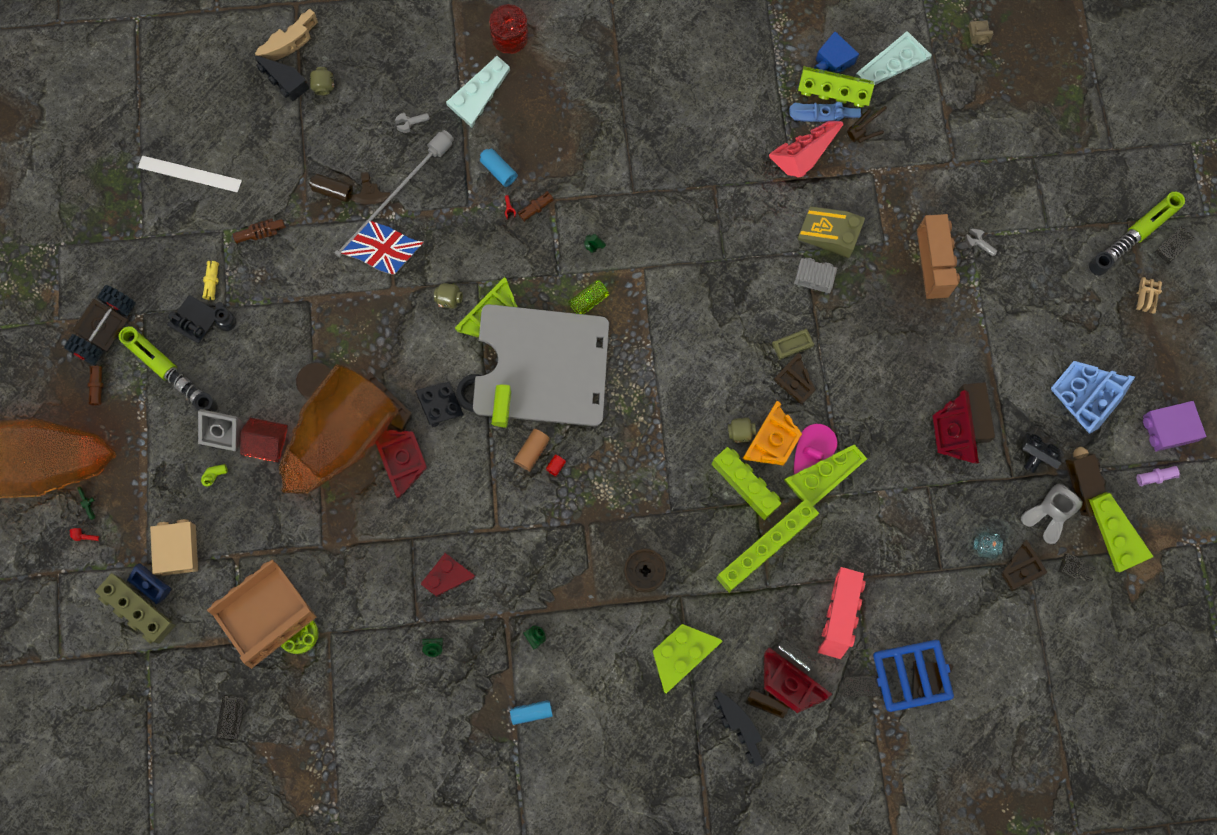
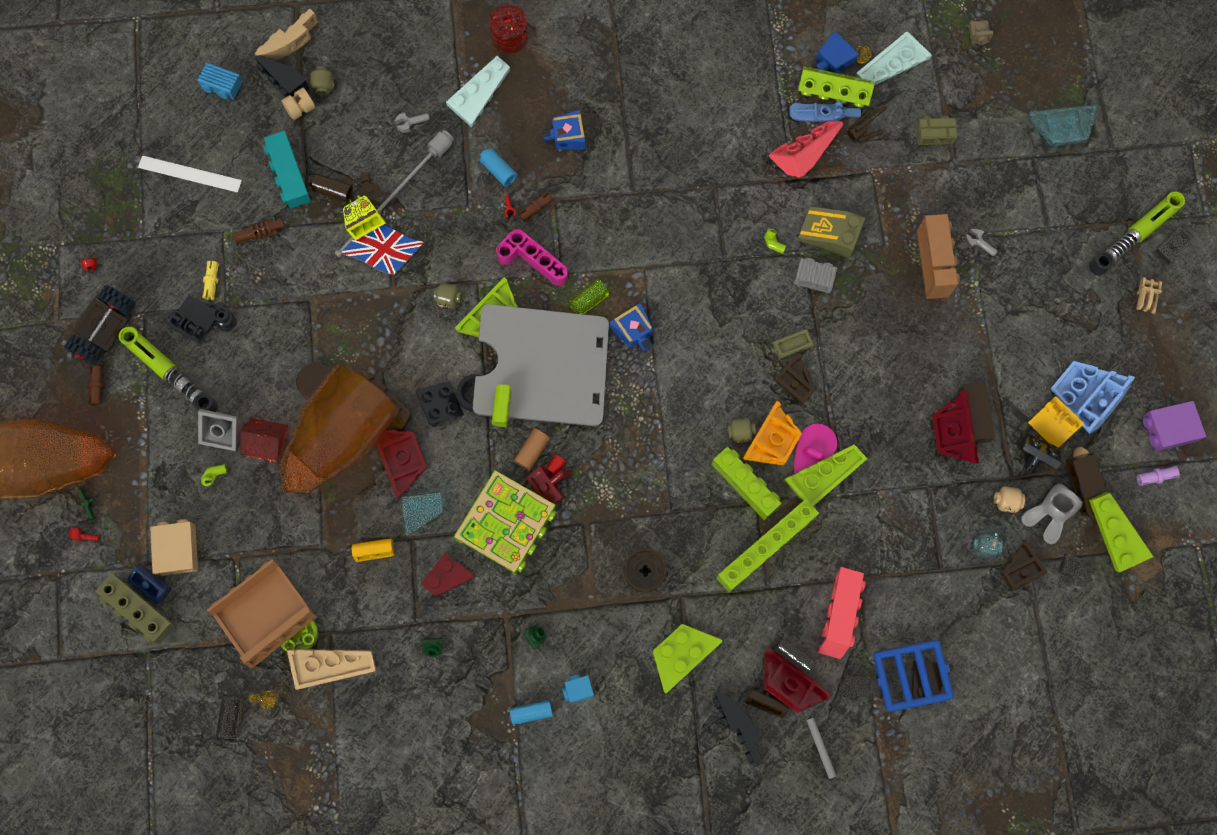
dark green plate [584,234,606,253] -> none
none -> red hinge [81,258,97,272]
none -> dark azure brick [198,62,243,100]
none -> clear yellow plate [249,690,277,711]
none -> teal brick [263,131,311,209]
none -> tan wheel [281,88,315,121]
none -> tan wing [287,649,376,690]
none -> neon yellow torso [343,195,385,240]
none -> yellow brick [352,538,395,562]
none -> clear light blue wing [402,493,443,535]
none -> panel [454,470,557,575]
none -> dark pink beam [496,229,568,286]
none -> dark red plate [526,466,572,505]
none -> blue torso [542,110,585,150]
none -> dark azure brick [562,674,594,705]
none -> blue torso [610,303,653,352]
none -> lime arm [764,229,786,254]
none -> light grey bar [806,717,836,779]
none -> clear yellow plate [855,45,872,64]
none -> olive brick [915,116,957,145]
none -> tan head [994,486,1025,513]
none -> clear light blue wing [1027,105,1098,146]
none -> yellow hinge [1028,396,1084,448]

